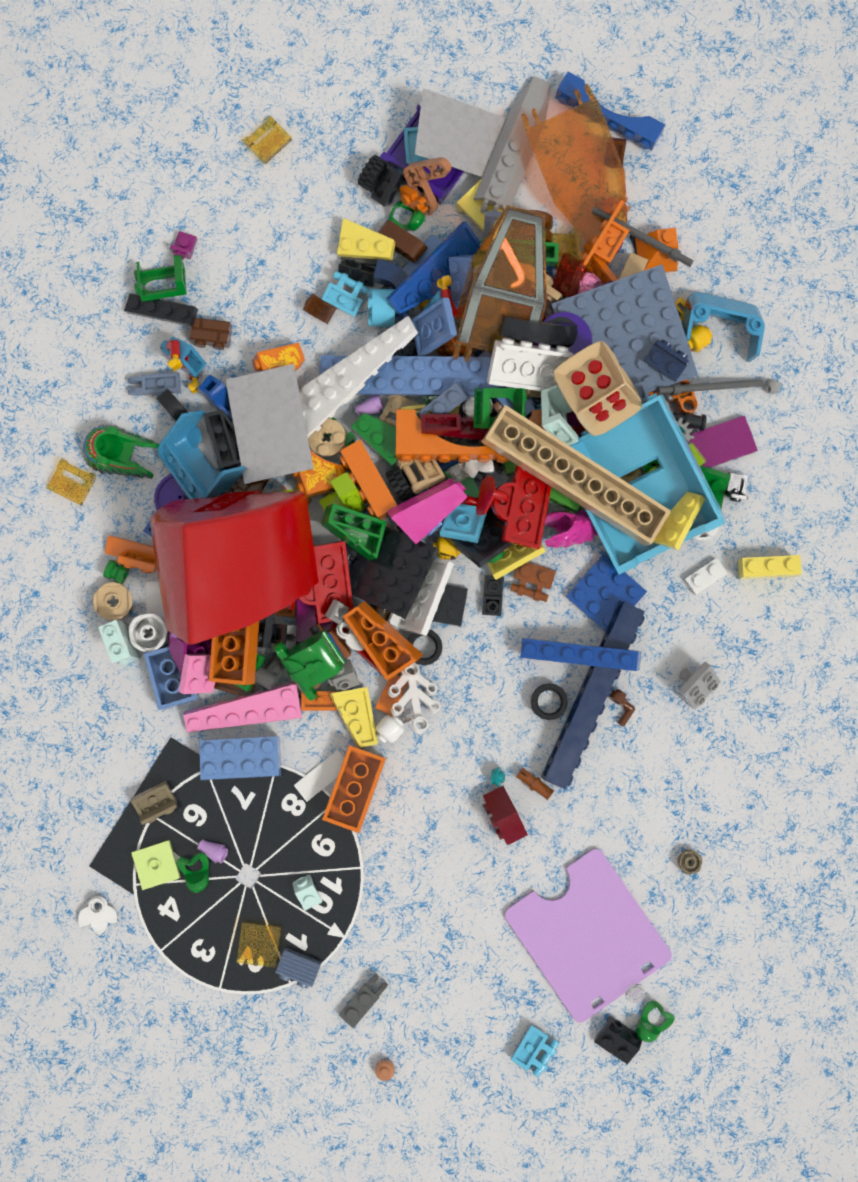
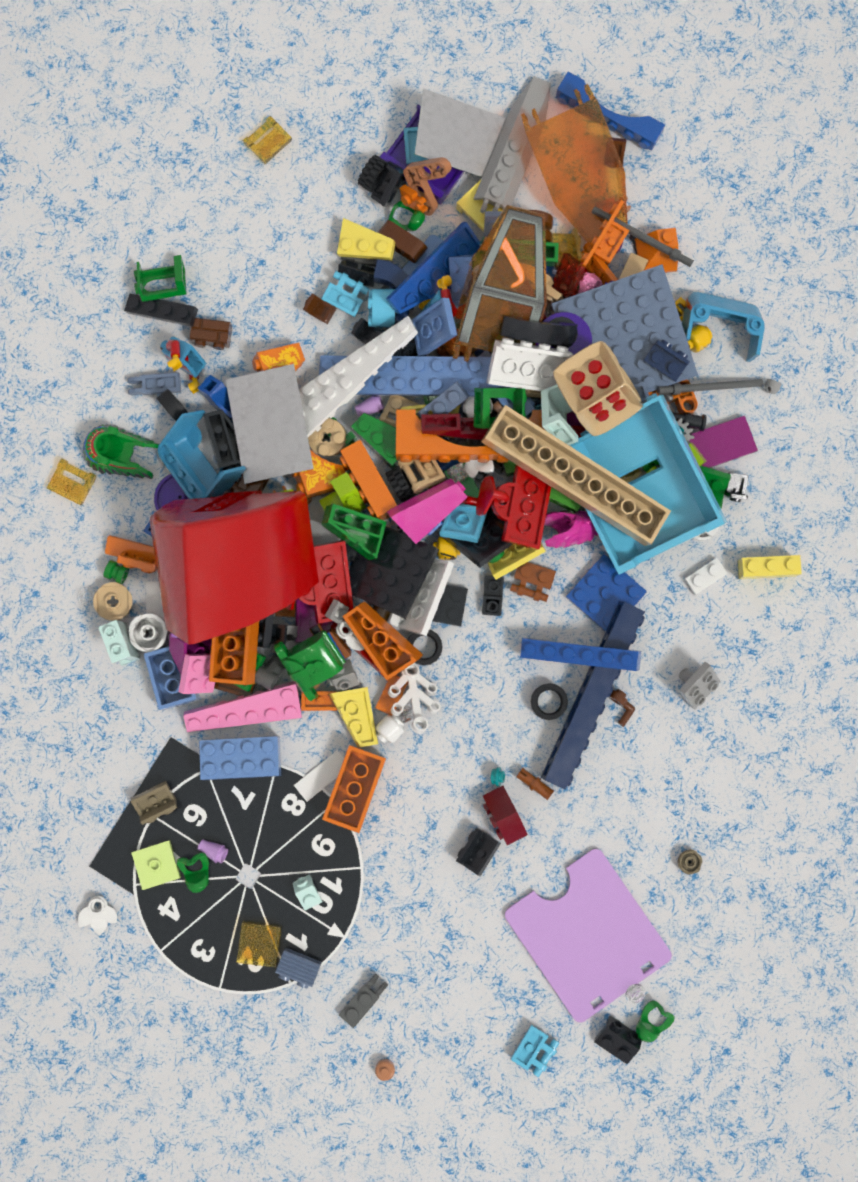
magenta bracket [170,231,198,260] -> none
light yellow wing [653,492,705,550] -> none
none -> black bracket [351,318,383,344]
none -> black bracket [456,828,501,877]

